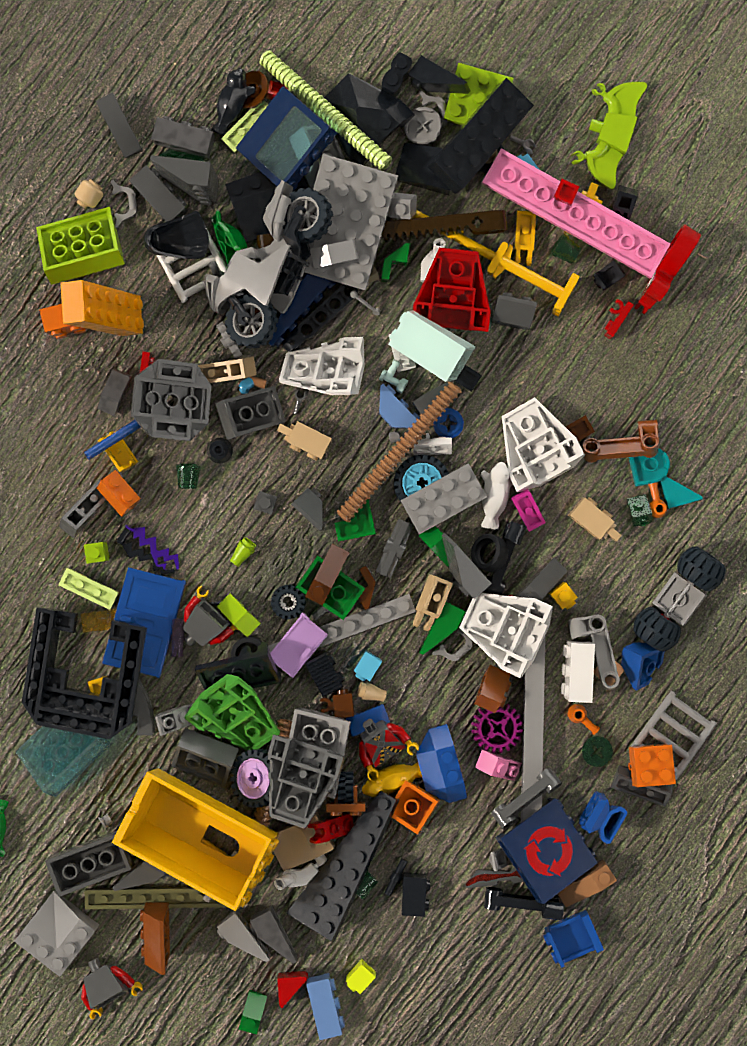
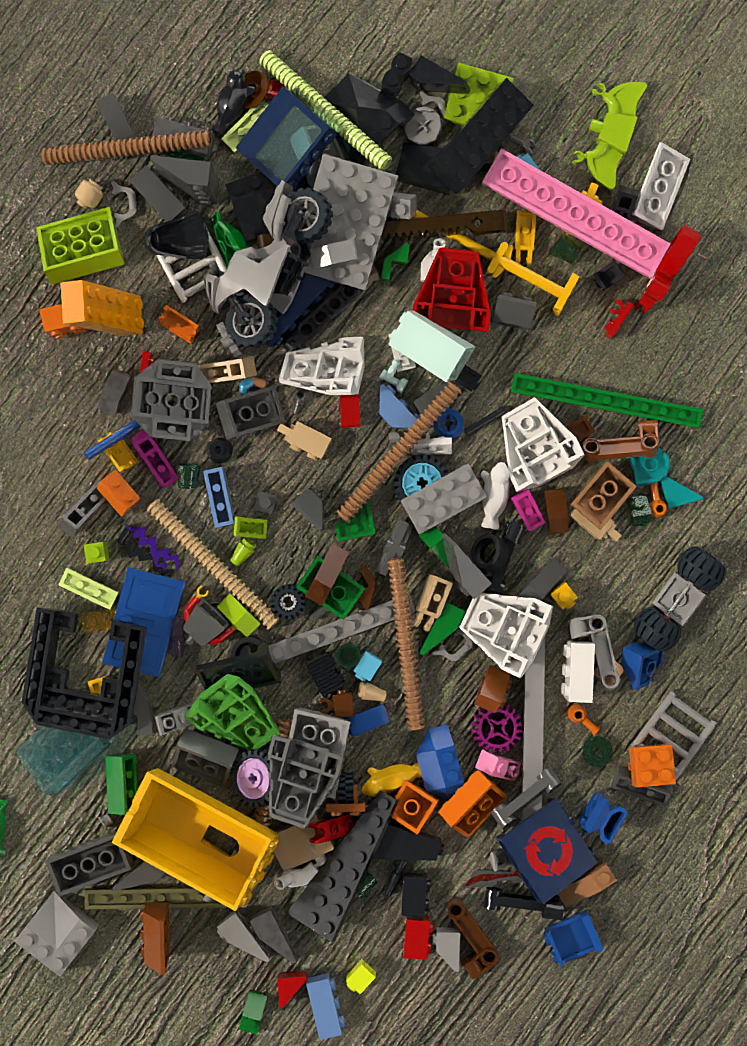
dark grey torso [81,958,143,1019] -> none
lavender door [270,612,328,678] -> none
light grey hinge [350,291,381,315] -> none
torso [359,719,419,781] -> none
red plate [553,179,580,206] -> none
none -> medium nougat piece [41,129,212,165]
none -> green brick [105,753,137,815]
none -> magenta slope [131,429,180,489]
none -> tan piece [147,499,280,630]
none -> orange hinge [158,305,201,344]
none -> medium blue brick [203,467,235,528]
none -> lime slope [234,517,268,539]
none -> clear green piece [336,641,361,670]
none -> red slope [340,394,360,428]
none -> black slope [373,822,444,861]
none -> medium nougat piece [387,558,425,730]
none -> red brick [403,916,433,960]
none -> light grey slope [432,927,460,972]
none -> orange brick [438,770,508,838]
none -> reddish brown piece [447,897,498,979]
none -> black piece [464,406,507,436]
none -> green plate [510,373,703,429]
none -> reddish brown slope [544,488,569,534]
none -> medium nougat slope [571,461,637,530]
none -> white slope [632,142,690,230]

